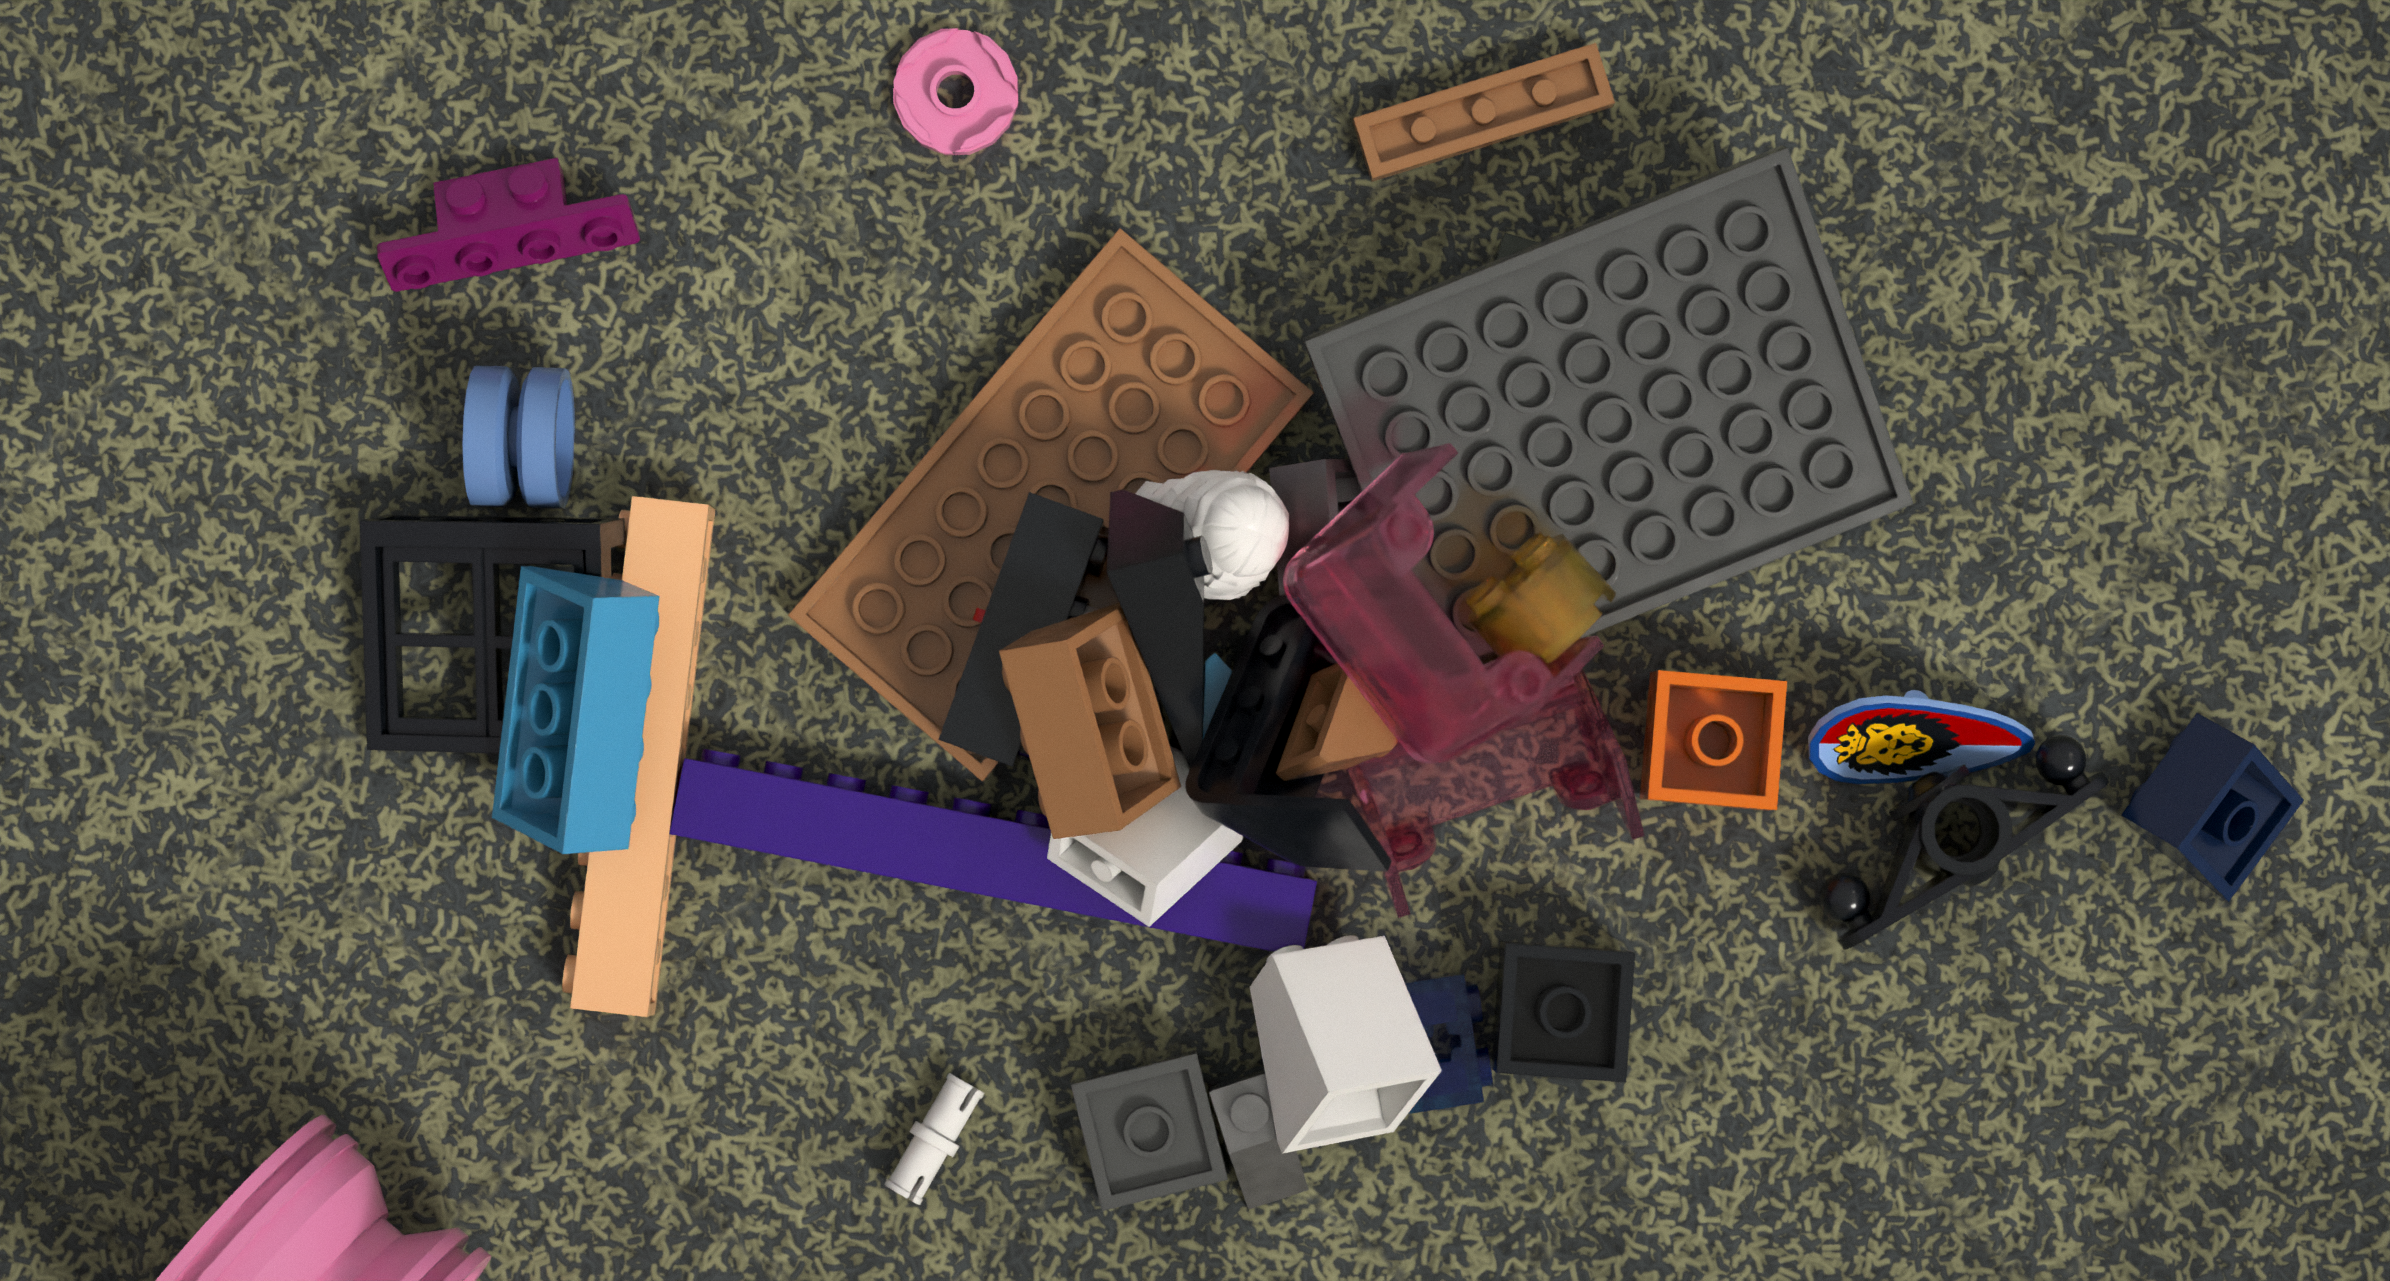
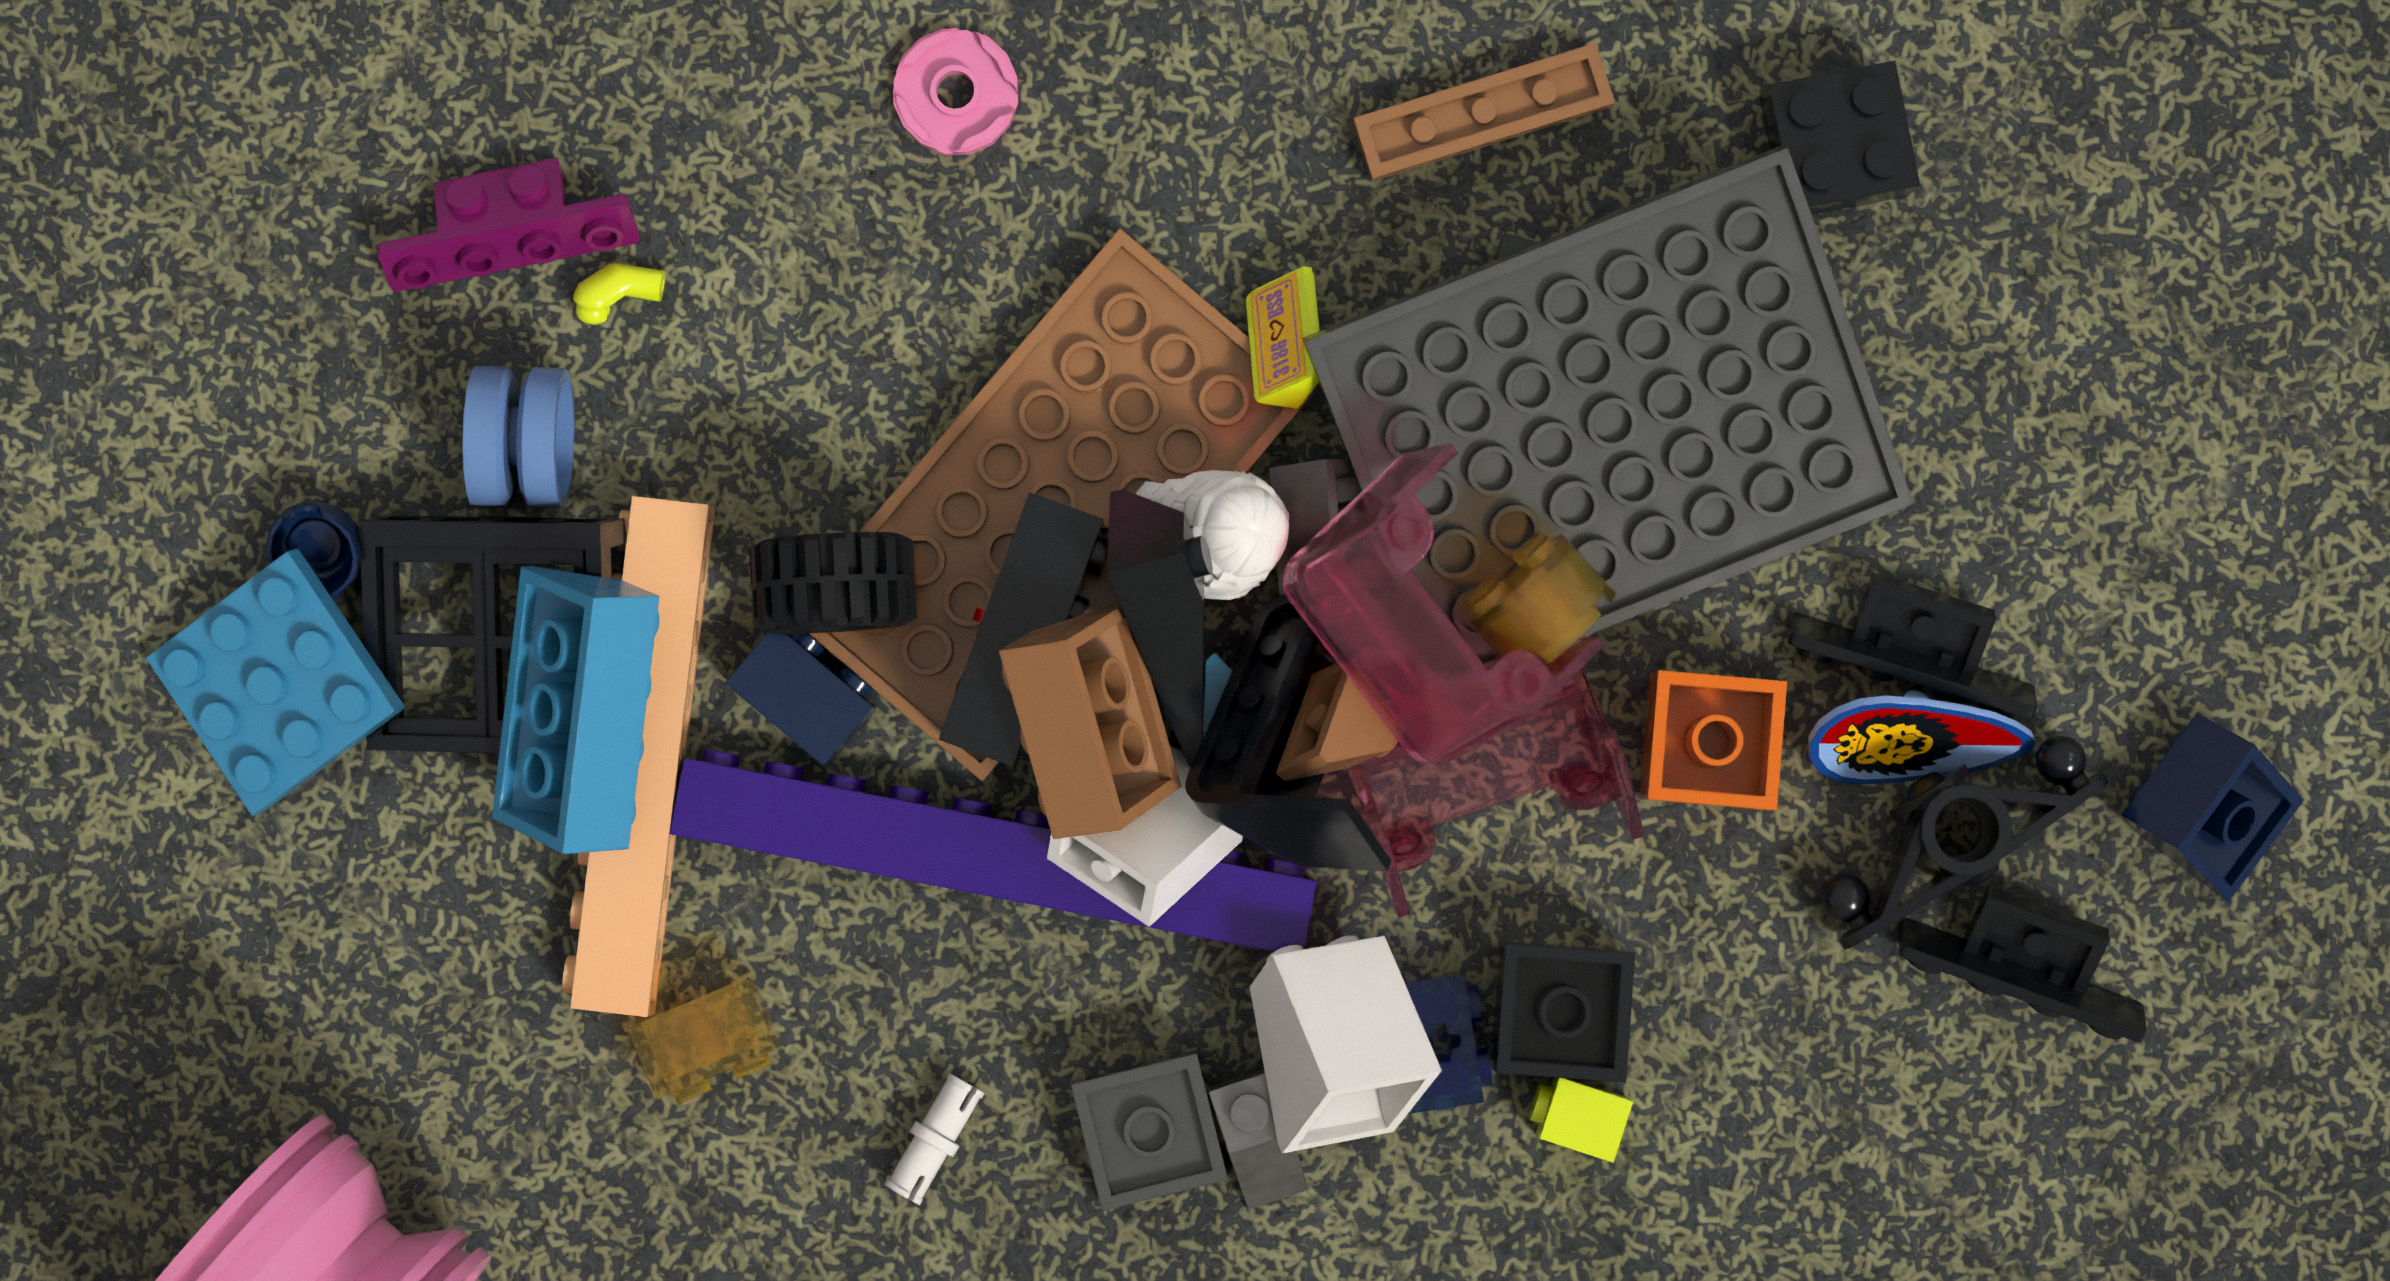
none -> dark azure plate [146,549,406,816]
none -> dark blue hair [265,502,361,599]
none -> neon yellow arm [573,263,666,325]
none -> clear yellow brick [627,976,782,1105]
none -> dark blue brick [725,633,877,767]
none -> black tyre [749,532,917,634]
none -> slope [1246,266,1320,409]
none -> neon yellow brick [1529,1077,1633,1163]
none -> black brick [1760,61,1920,215]
none -> black bracket [1787,573,2038,719]
none -> black bracket [1899,885,2147,1042]

